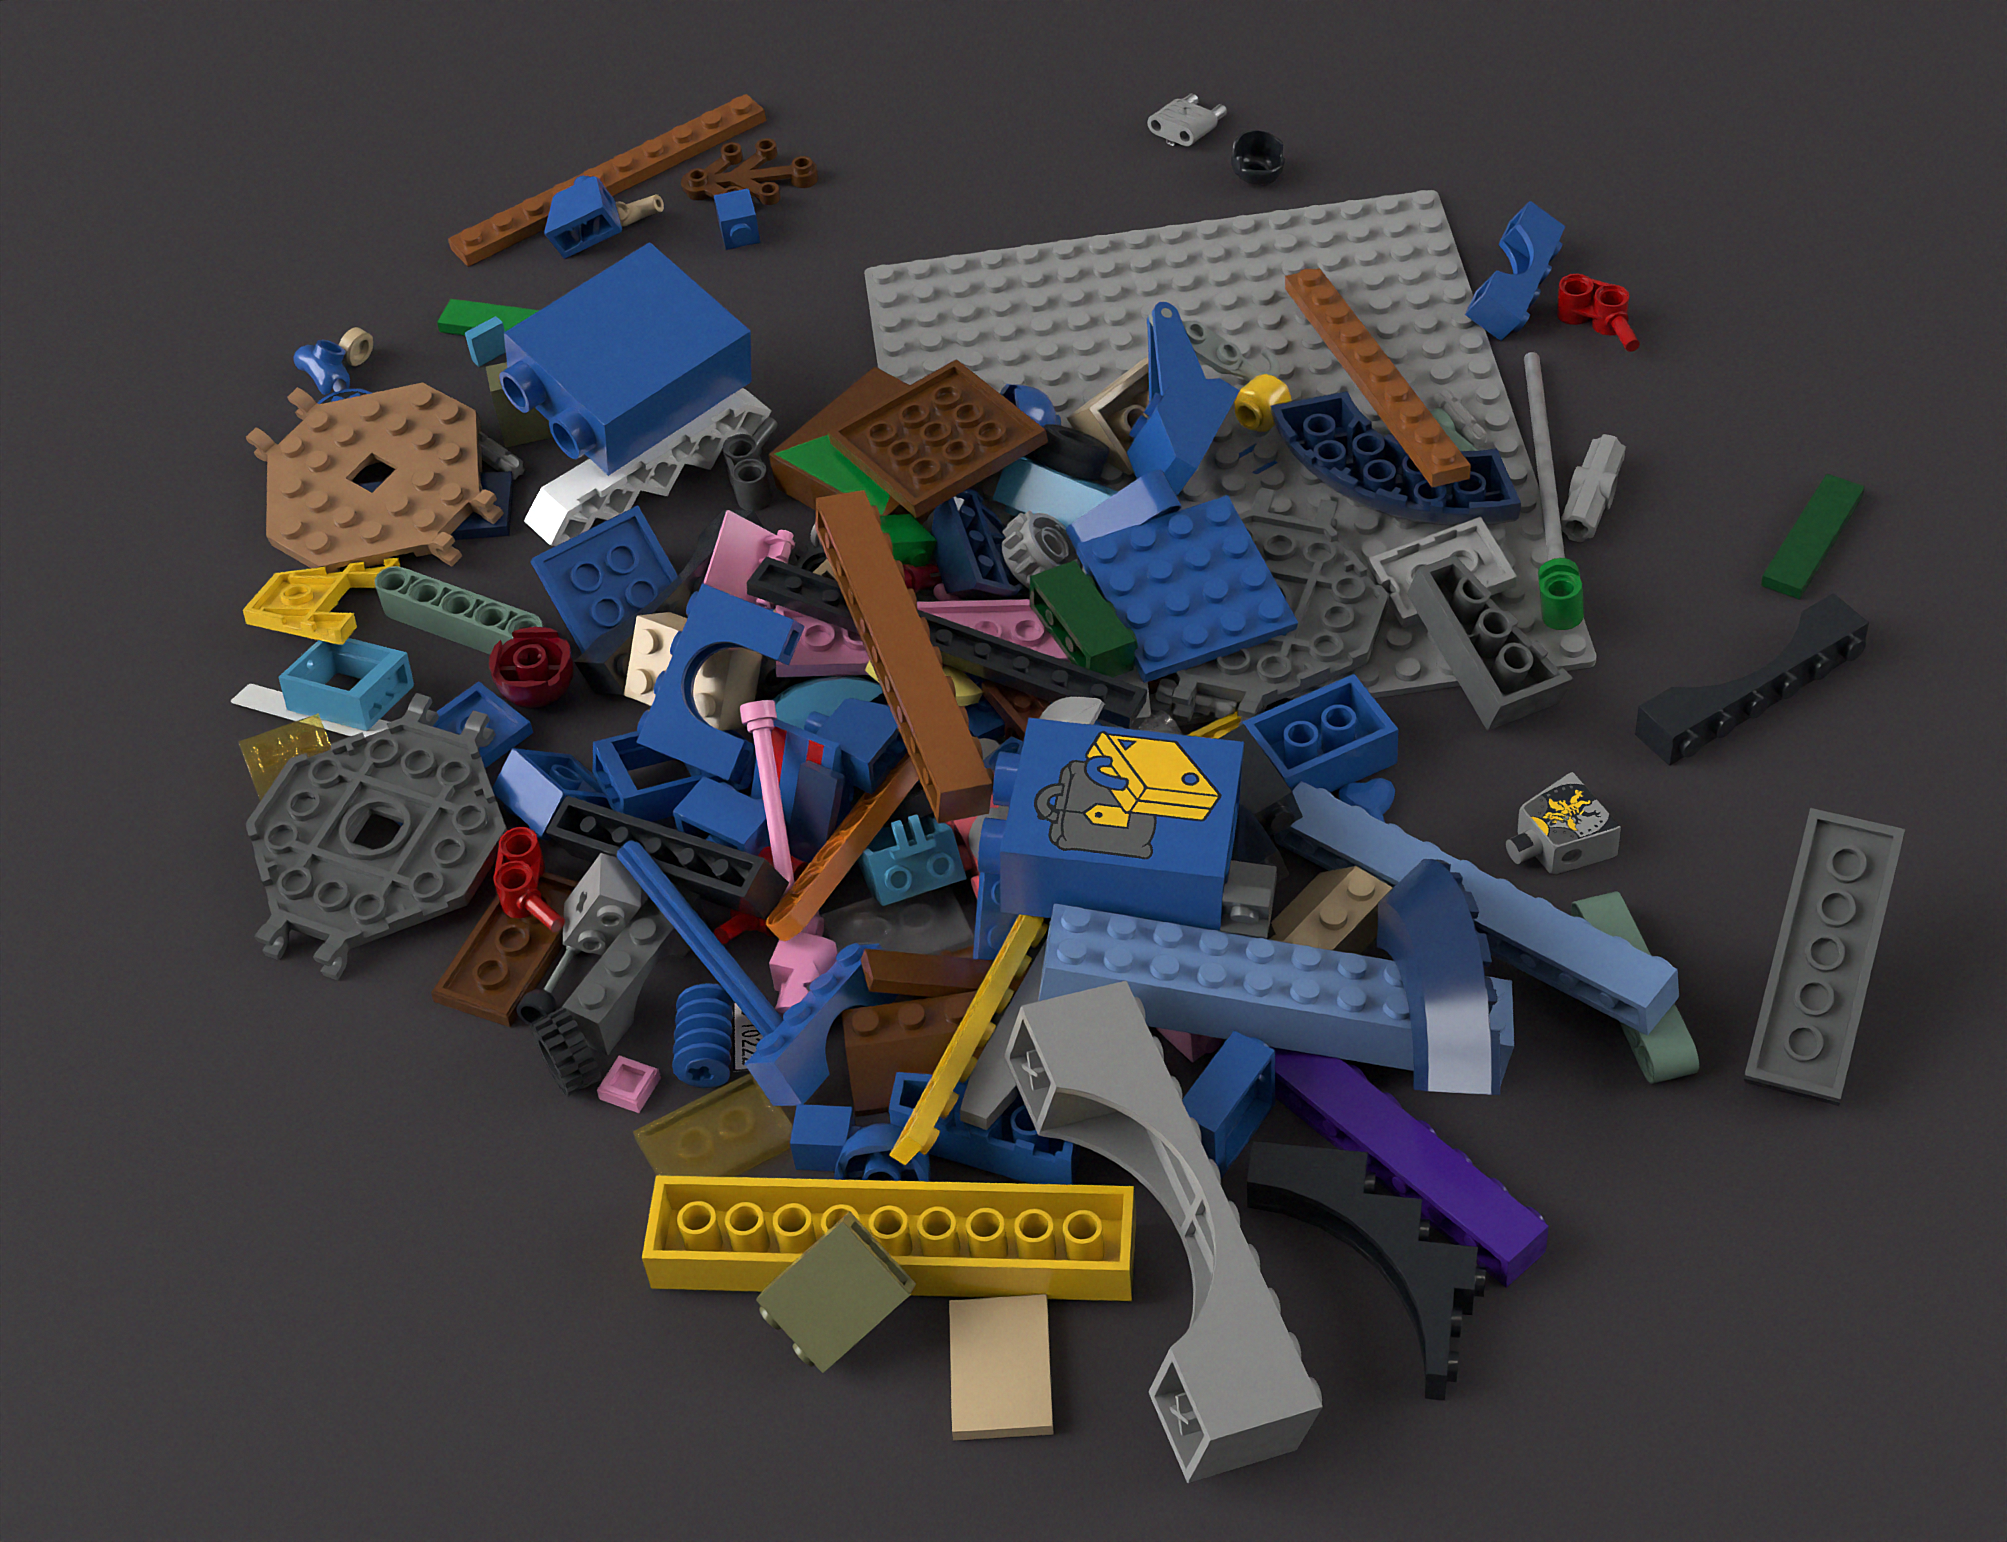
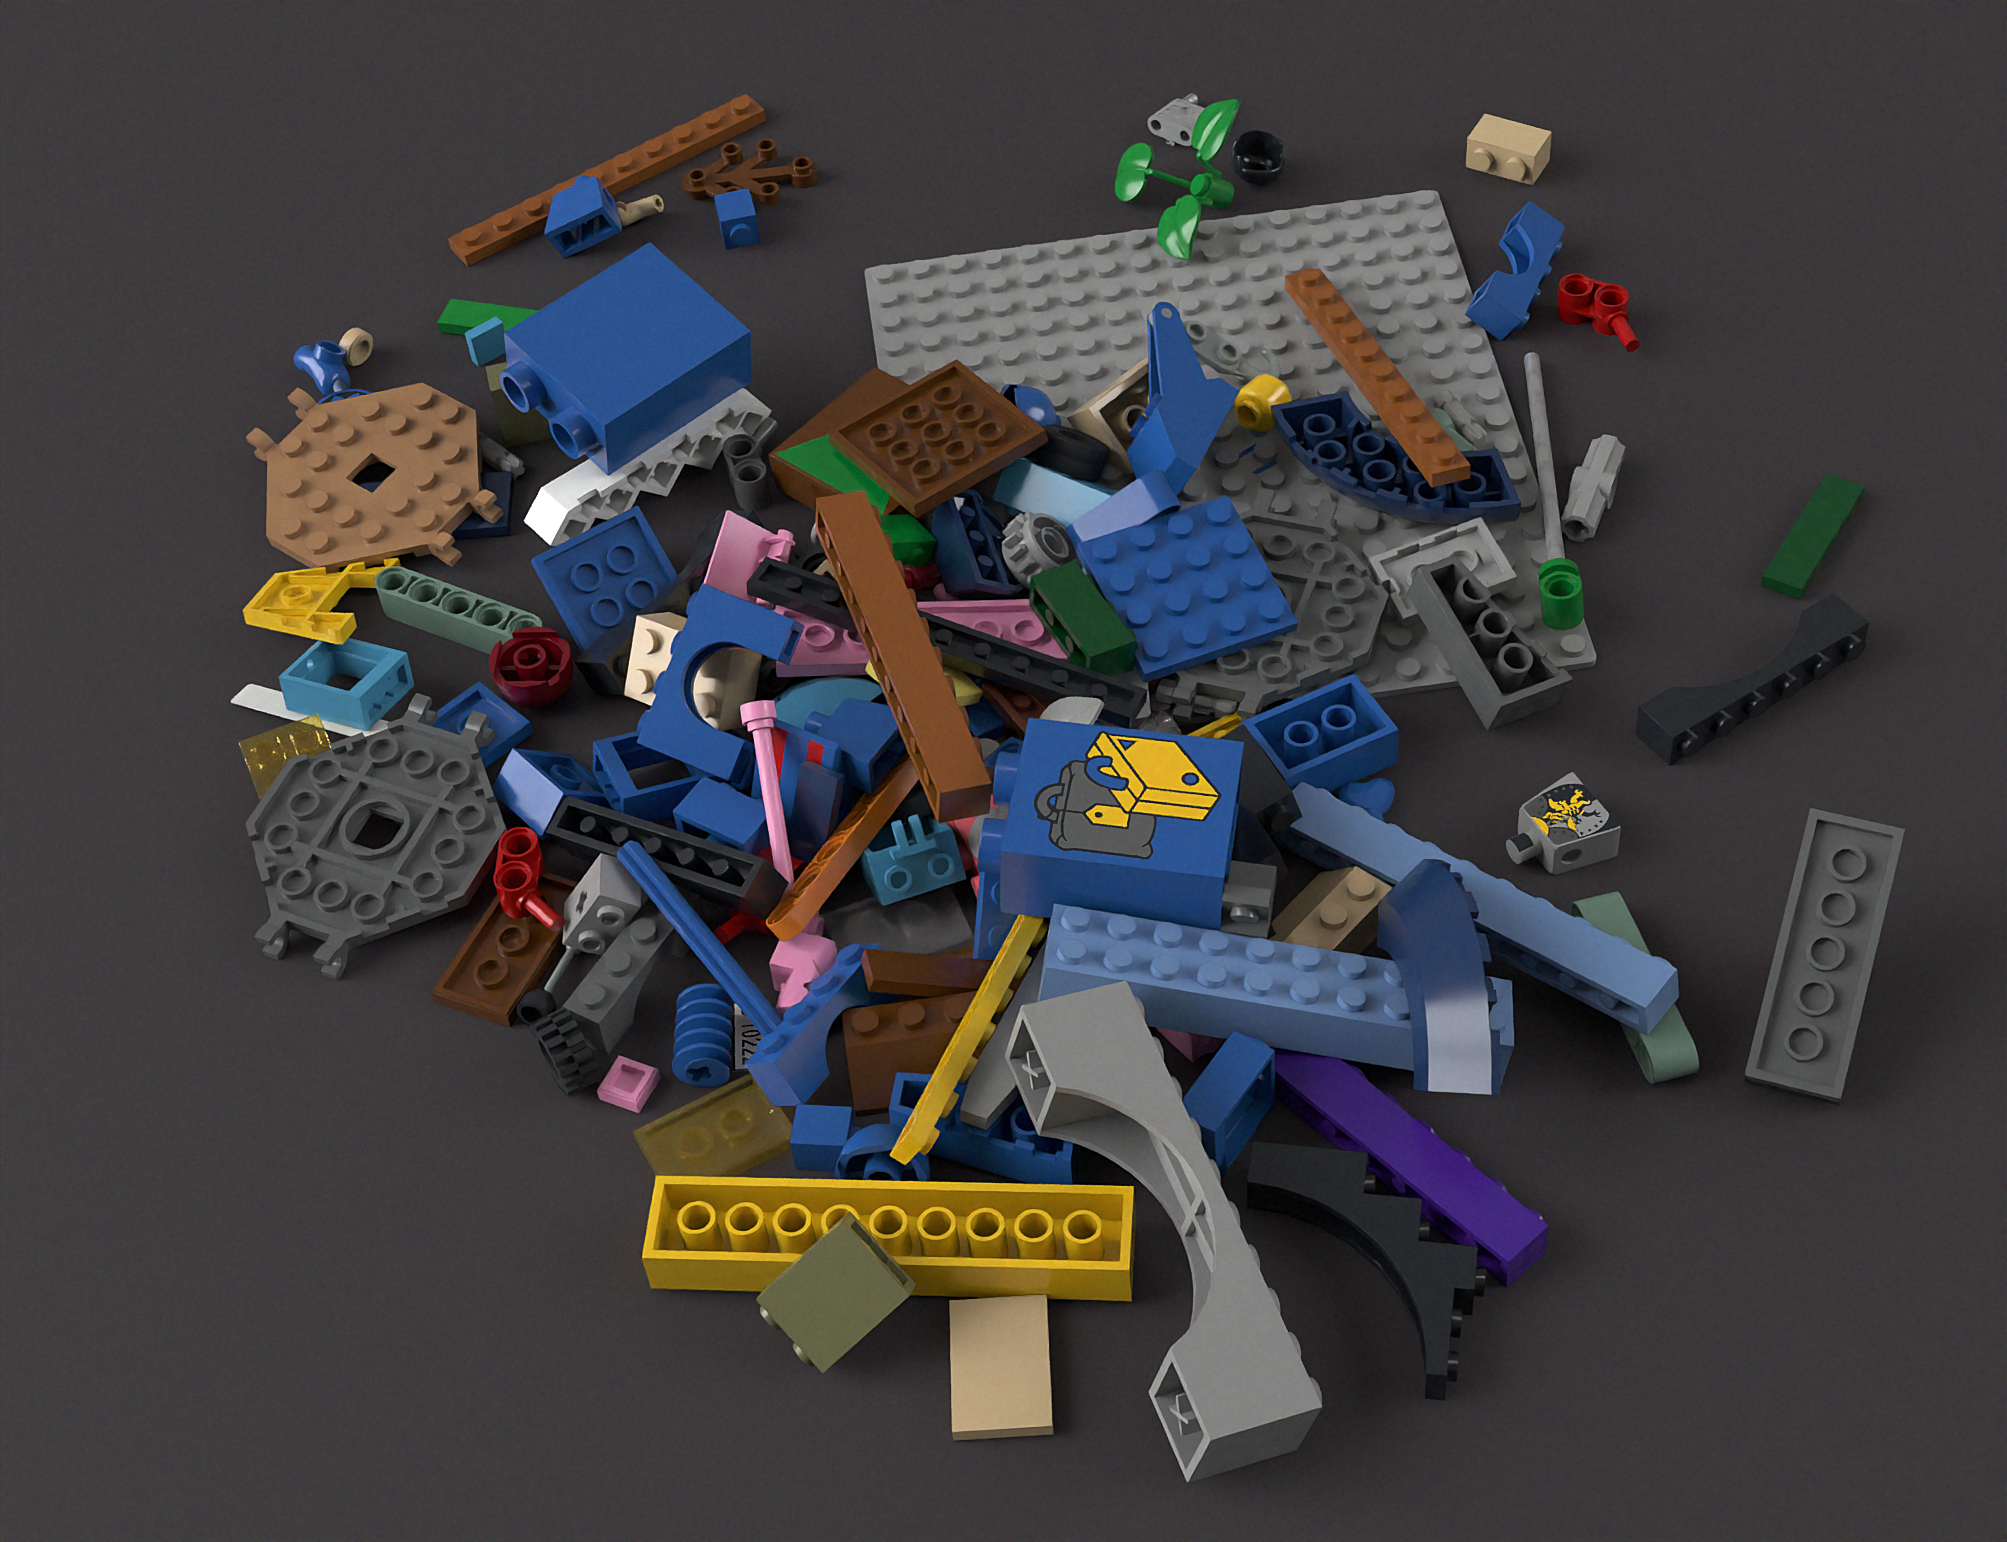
none -> green plant [1115,99,1241,260]
none -> tan brick [1466,114,1552,186]

